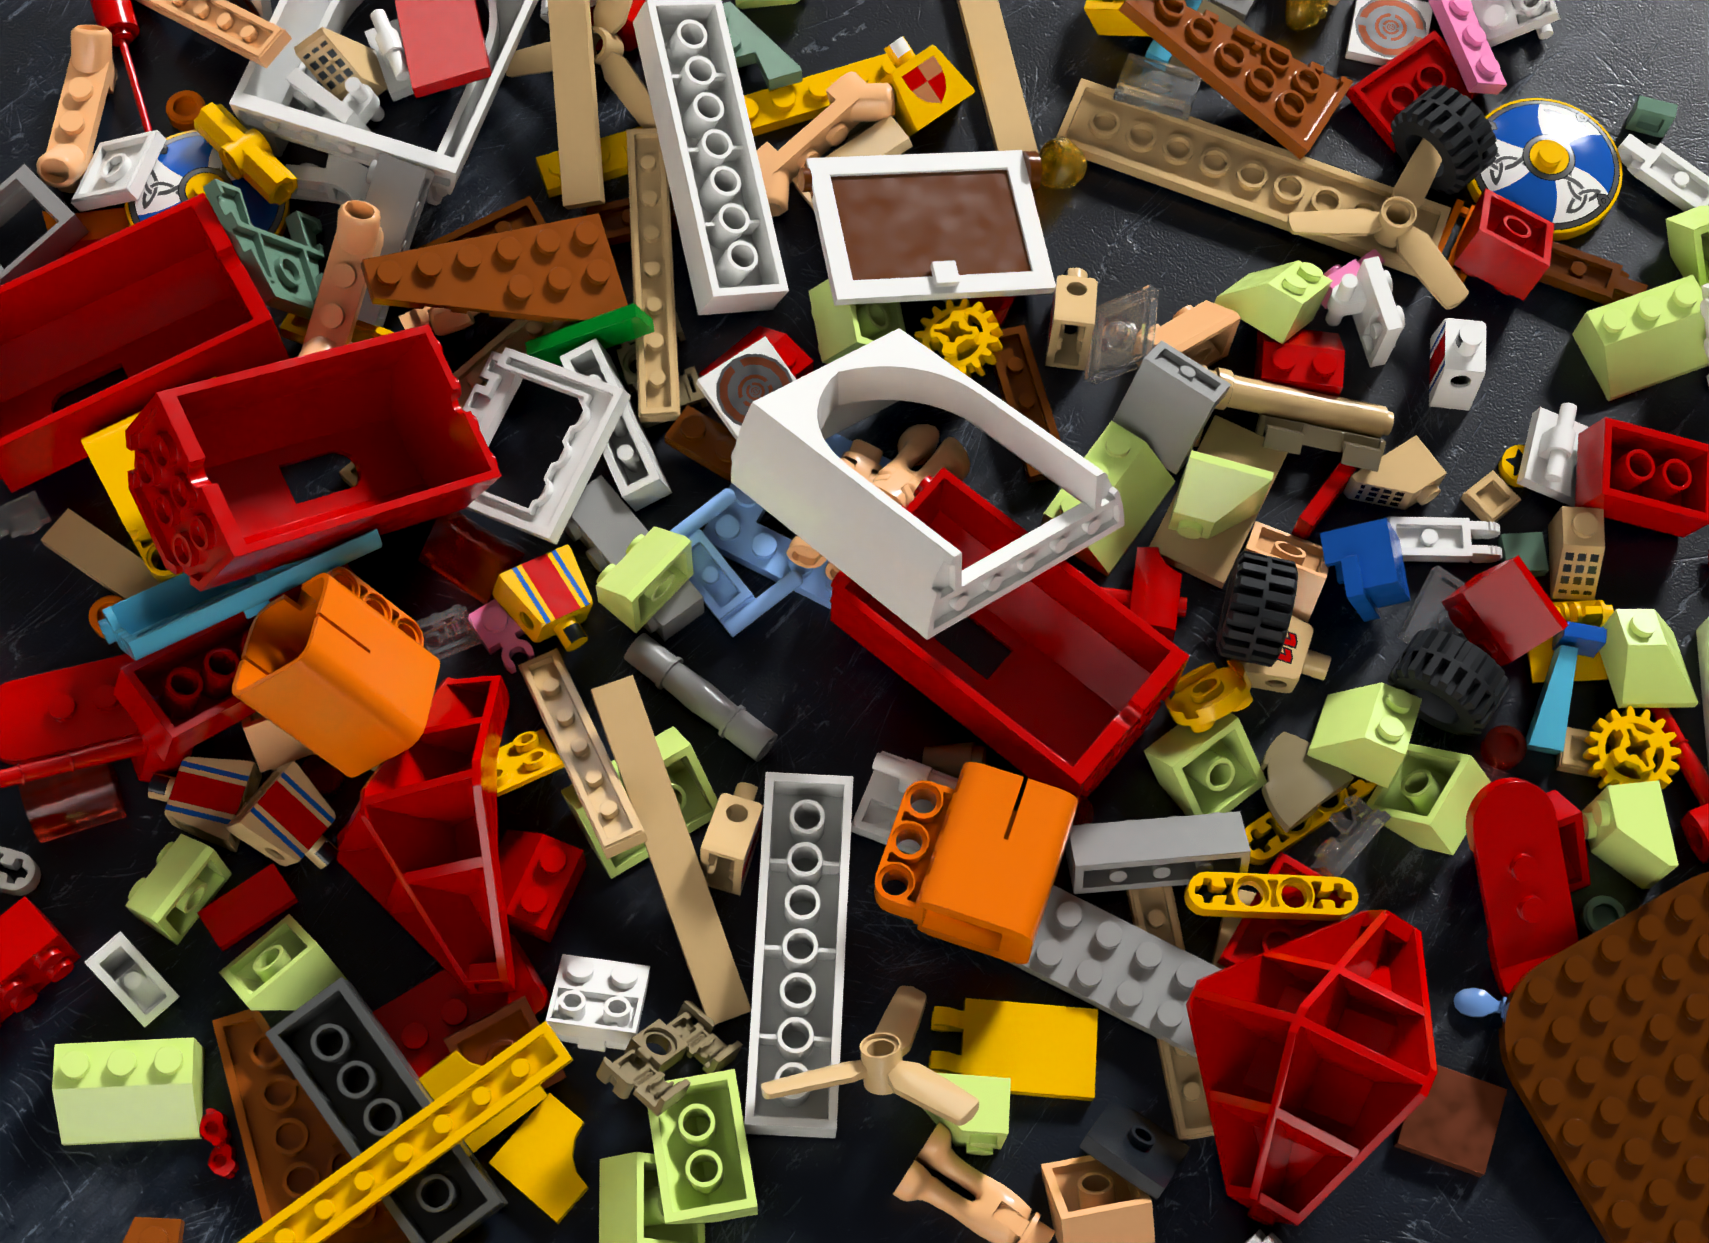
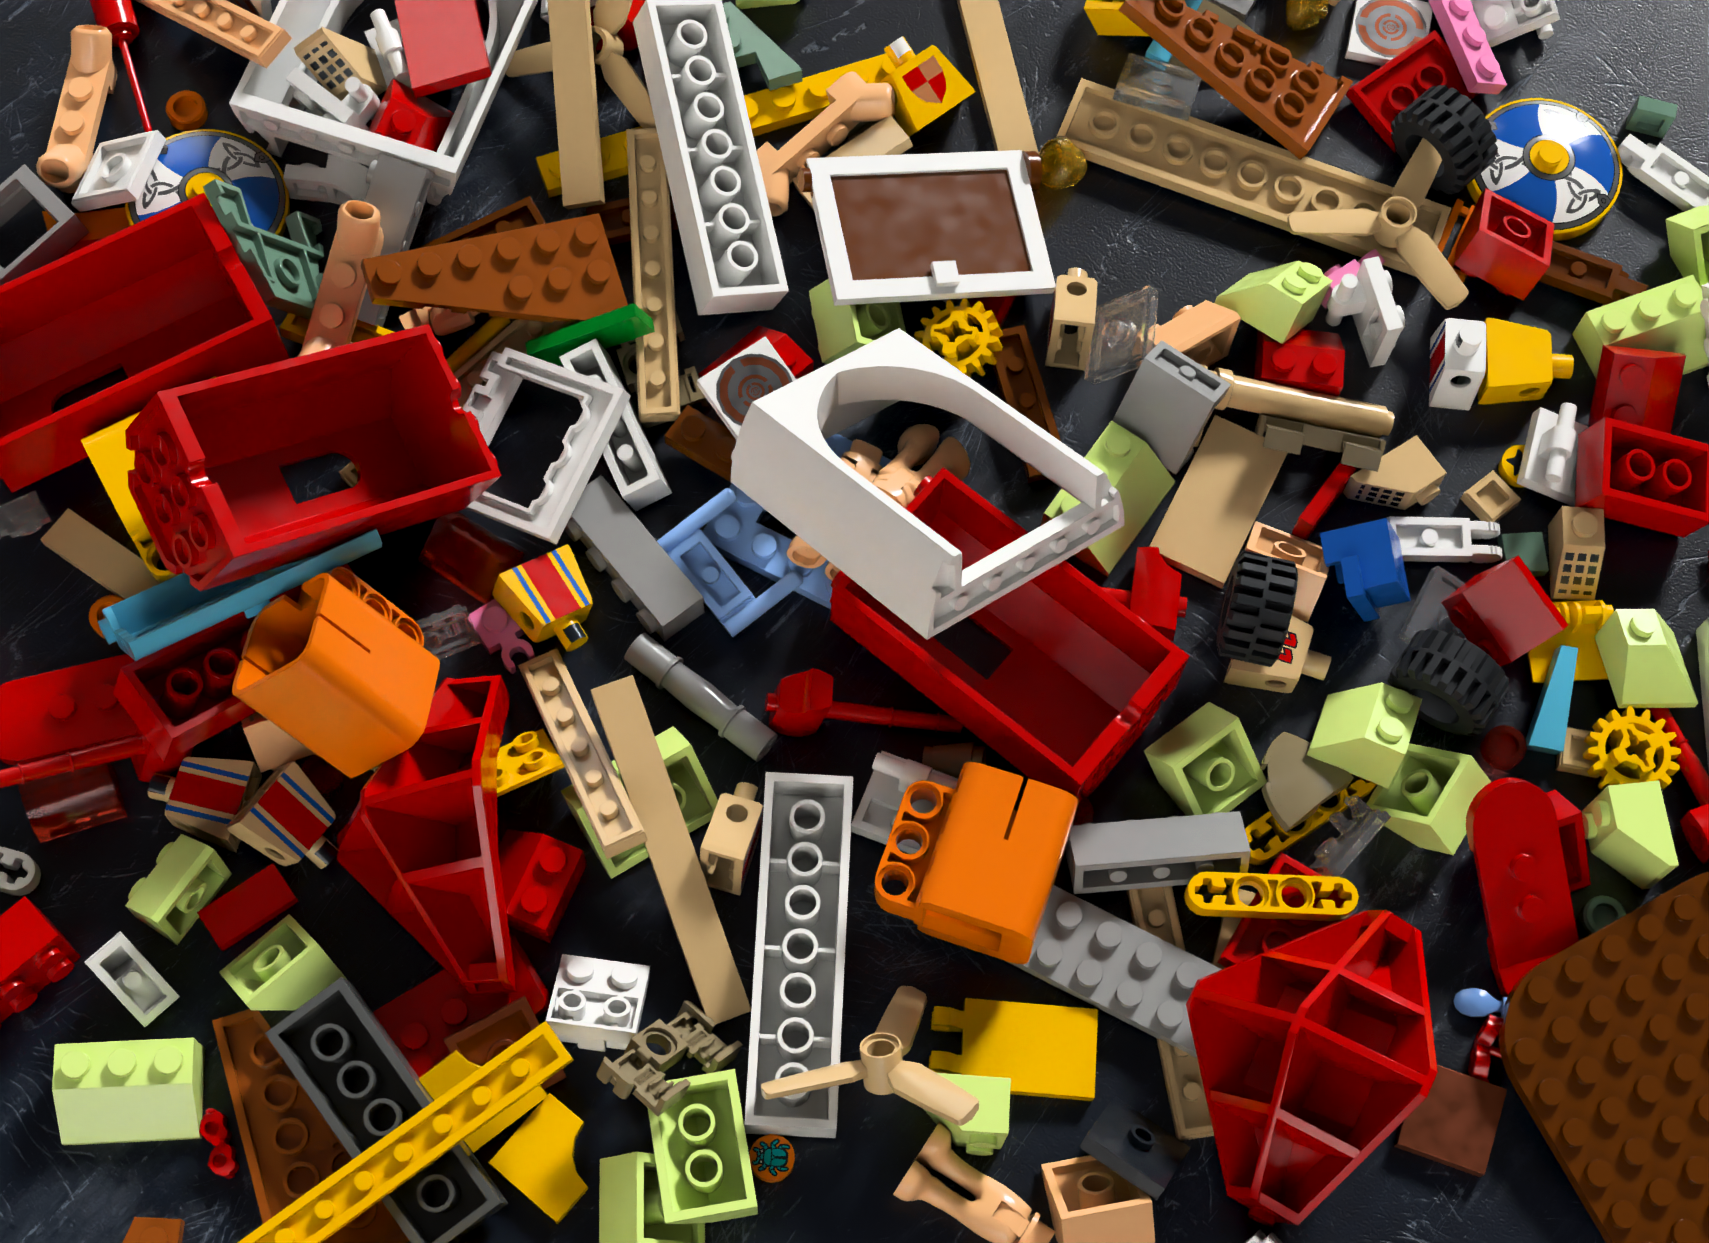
yellow piece [194,102,298,205] -> none
yellowish green slope [596,526,694,633] -> none
yellow plate [1165,661,1253,733] -> none
yellowish green slope [1168,450,1274,539] -> none
blue tile [1552,621,1607,658] -> none
none -> red slope [368,78,454,152]
none -> yellow bar [446,317,510,373]
none -> tile [749,1134,795,1183]
none -> red piece [765,668,963,737]
none -> red piece [1468,1014,1503,1083]
none -> yellow torso [1478,317,1574,405]
none -> red slope [1588,345,1686,434]

